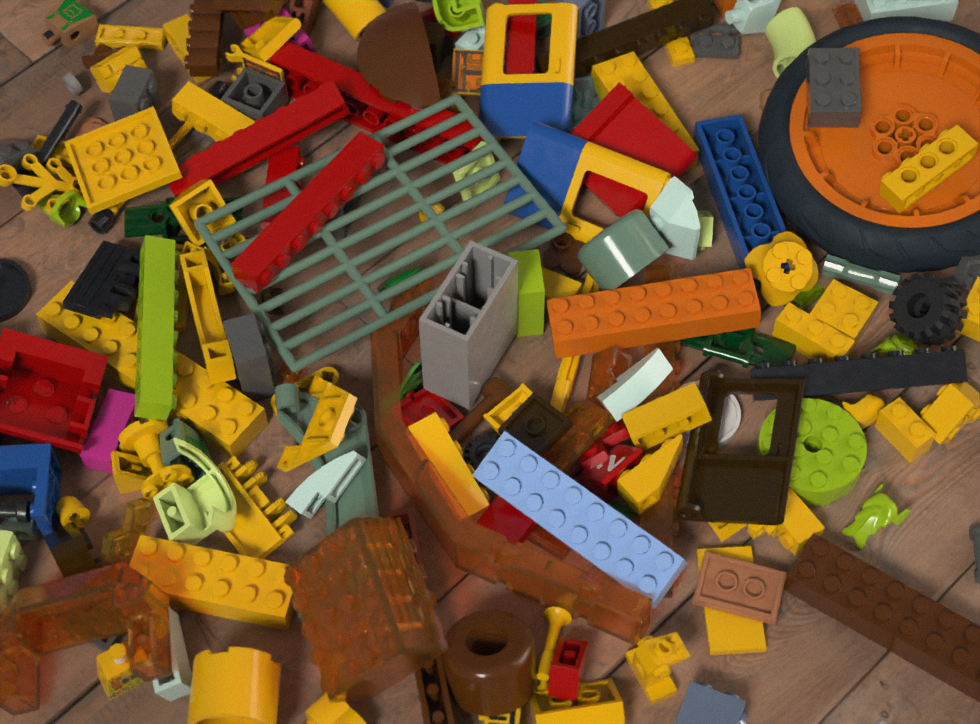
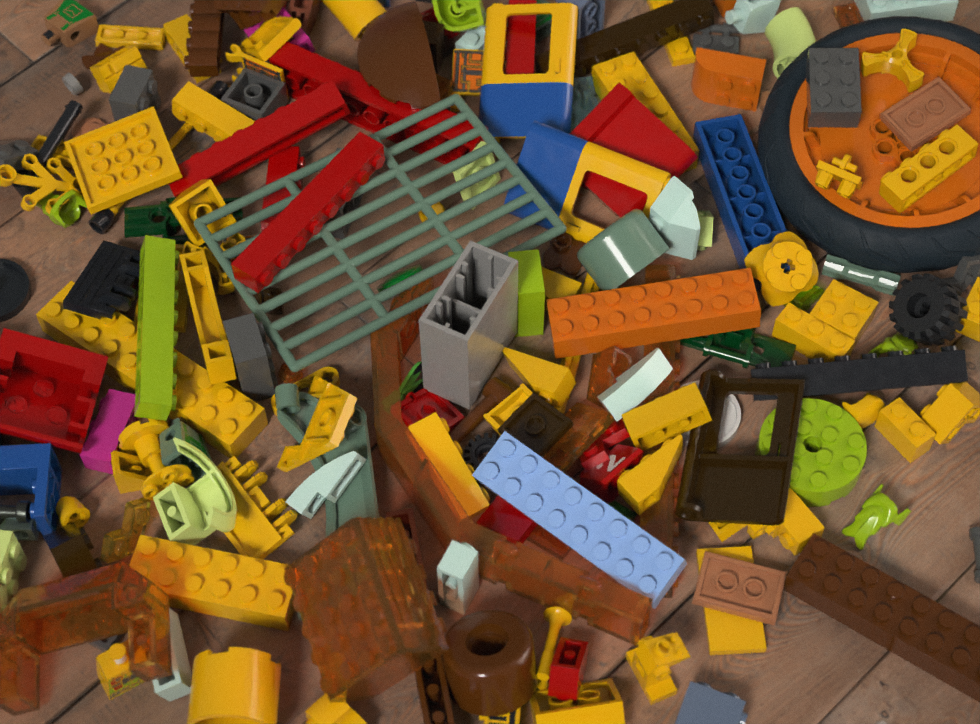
none -> light aqua brick [437,540,479,615]
none -> yellow slope [502,347,576,407]
none -> orange brick [691,47,766,112]
none -> yellow hips [815,154,863,199]
none -> yellow piece [861,29,924,92]
none -> nougat tile [879,77,971,152]

